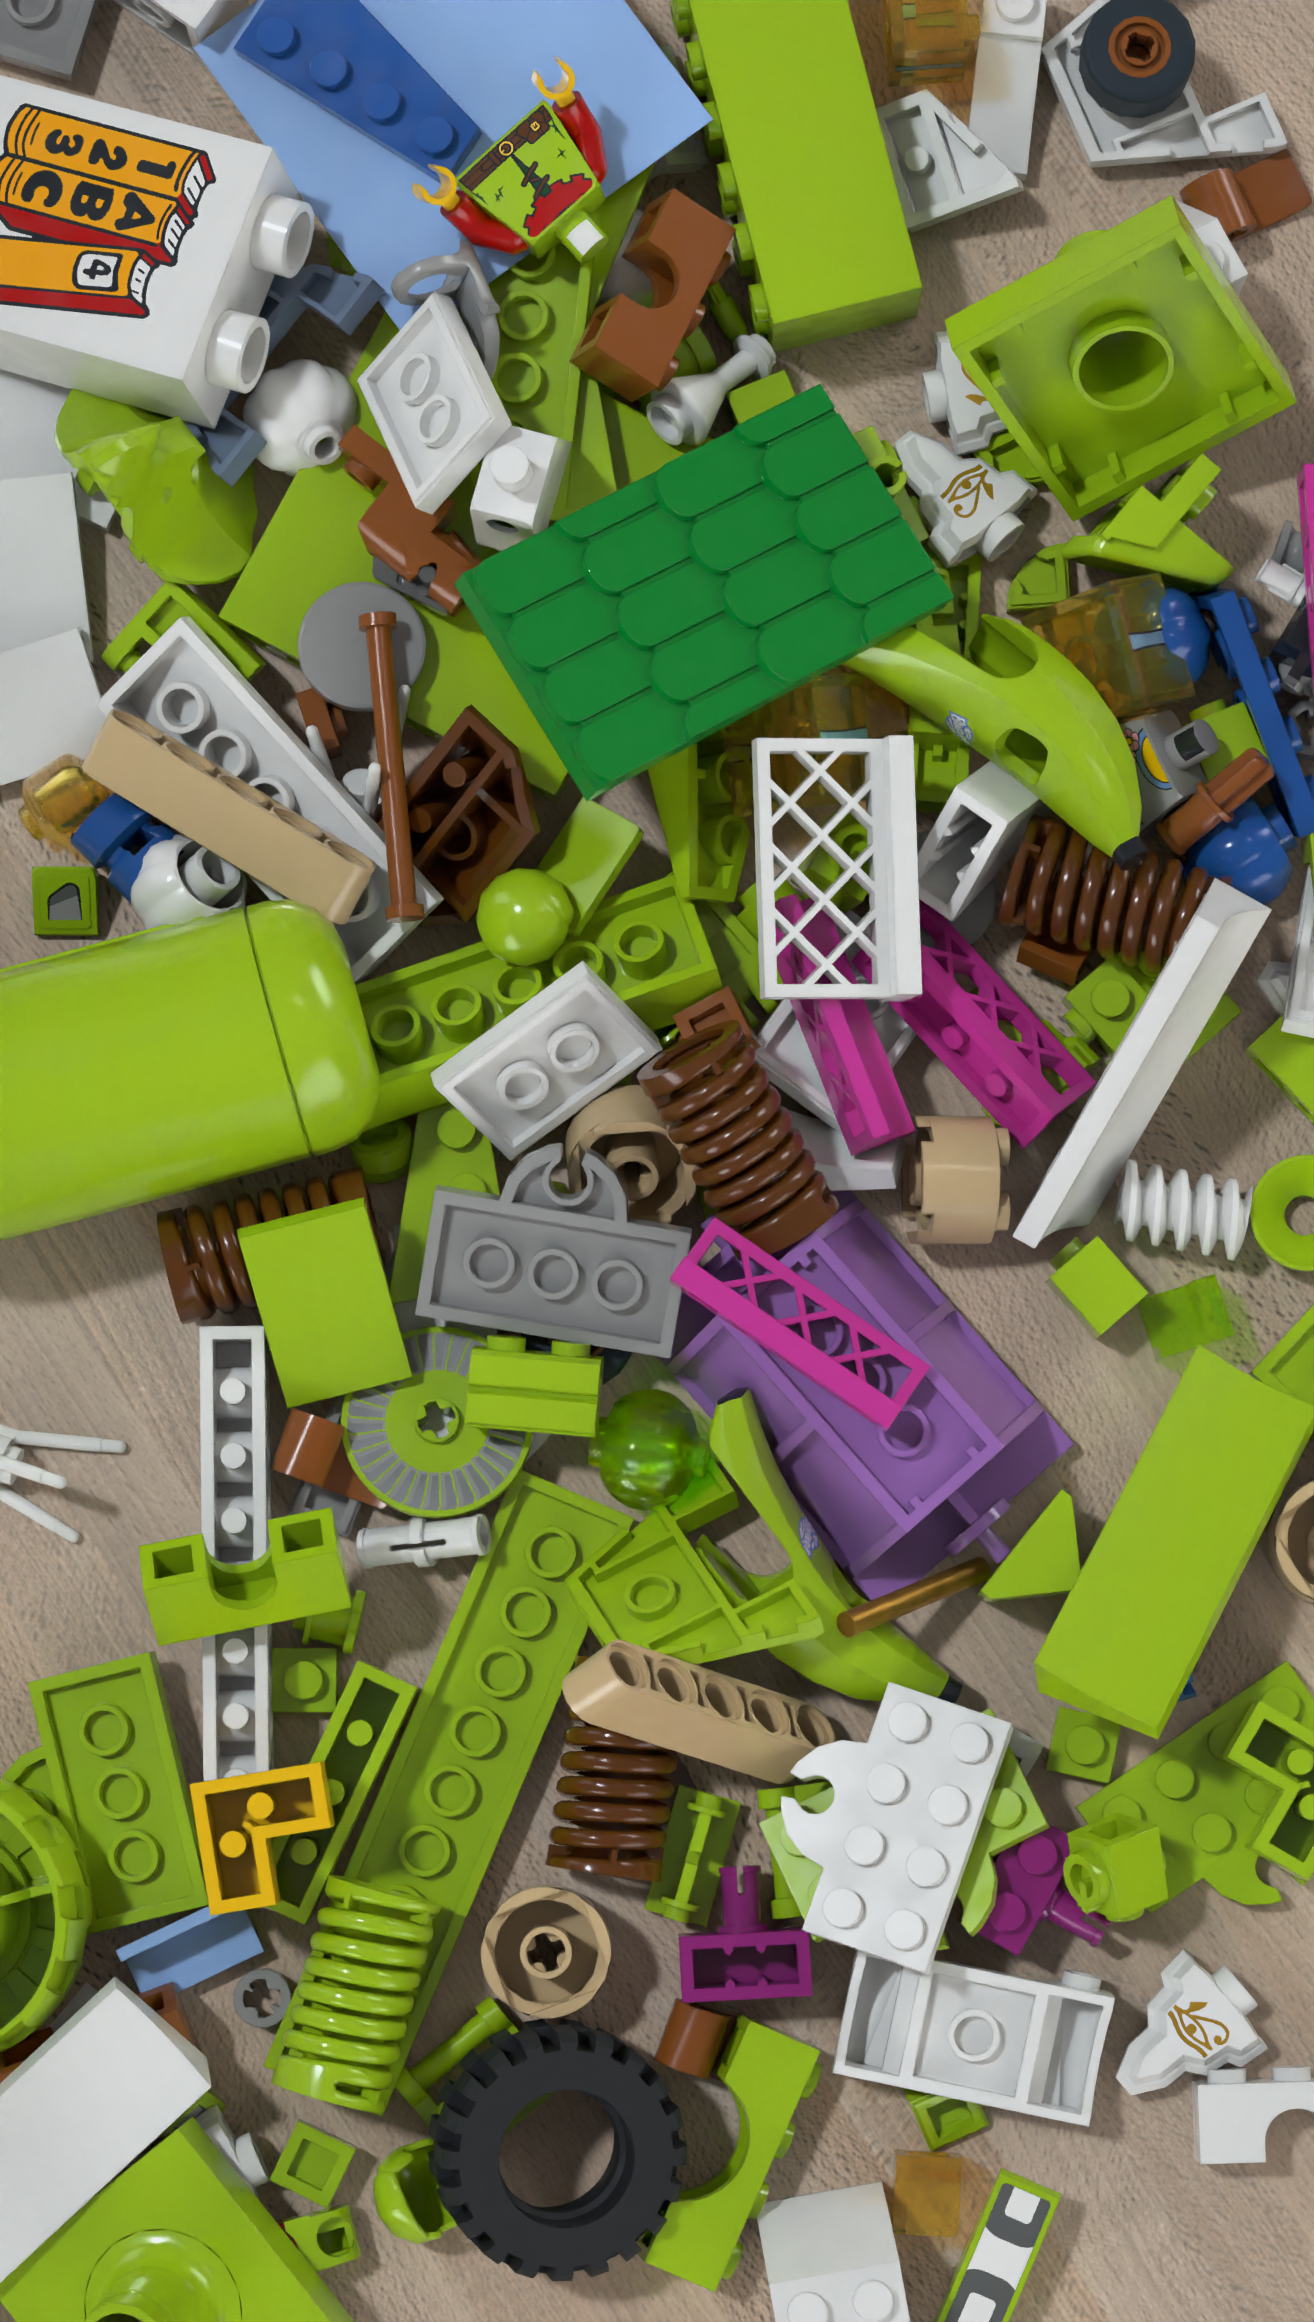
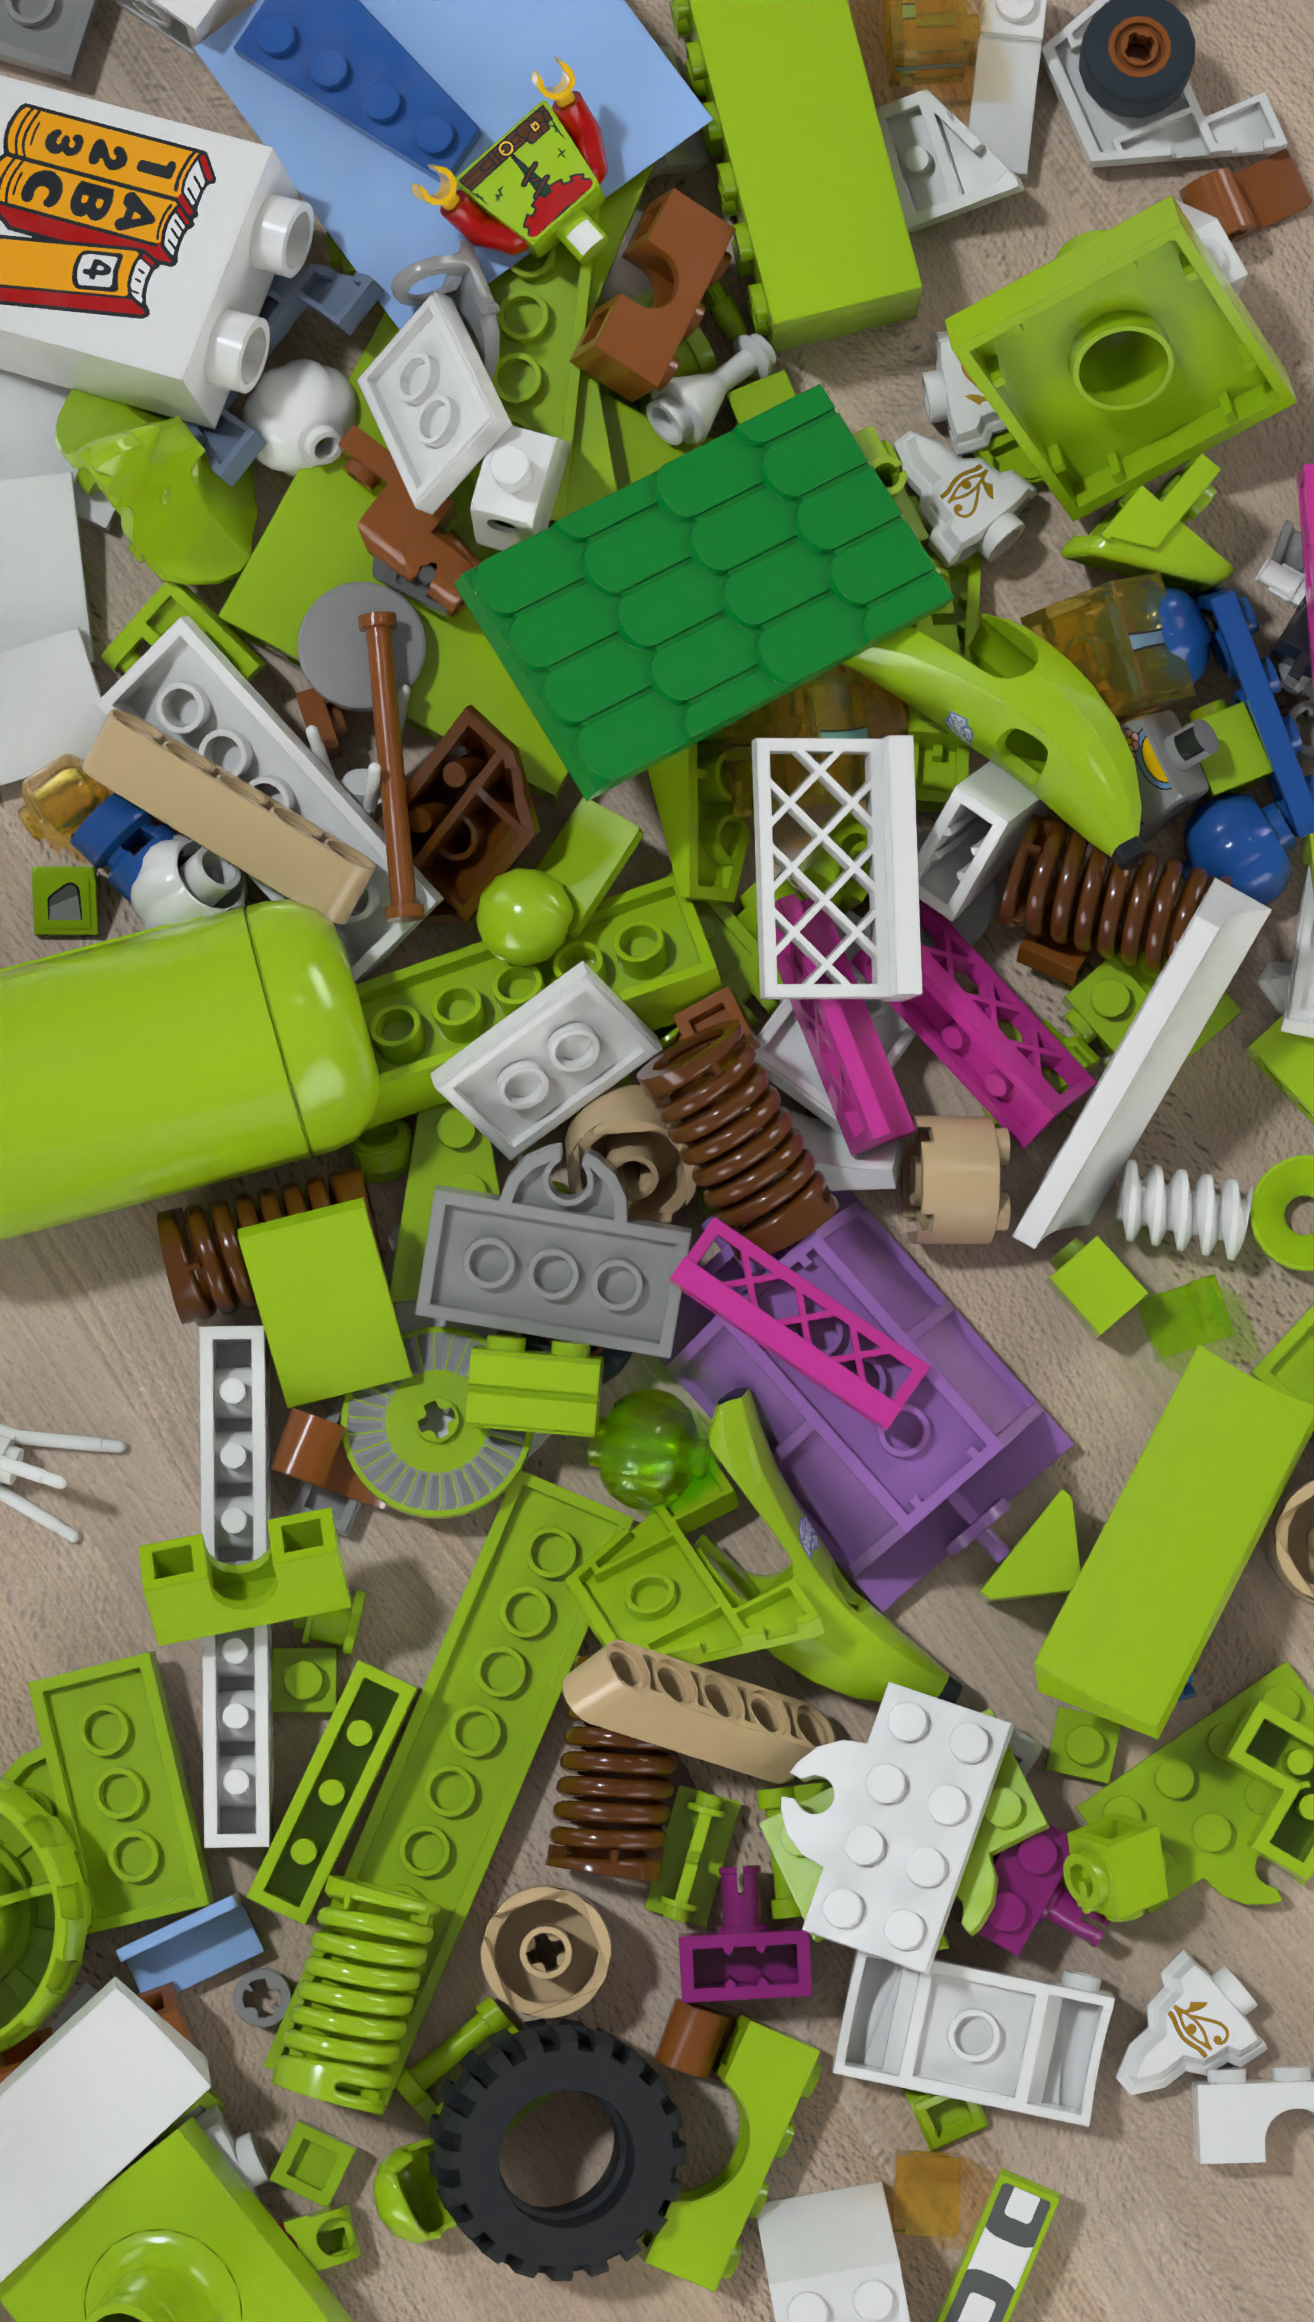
yellow brick [189,1761,335,1916] -> none
white pin [356,1514,491,1569] -> none
pearl gold bar [837,1557,991,1637] -> none
lime tile [1006,543,1070,613] -> none
dark orange axle [1155,747,1275,856] -> none

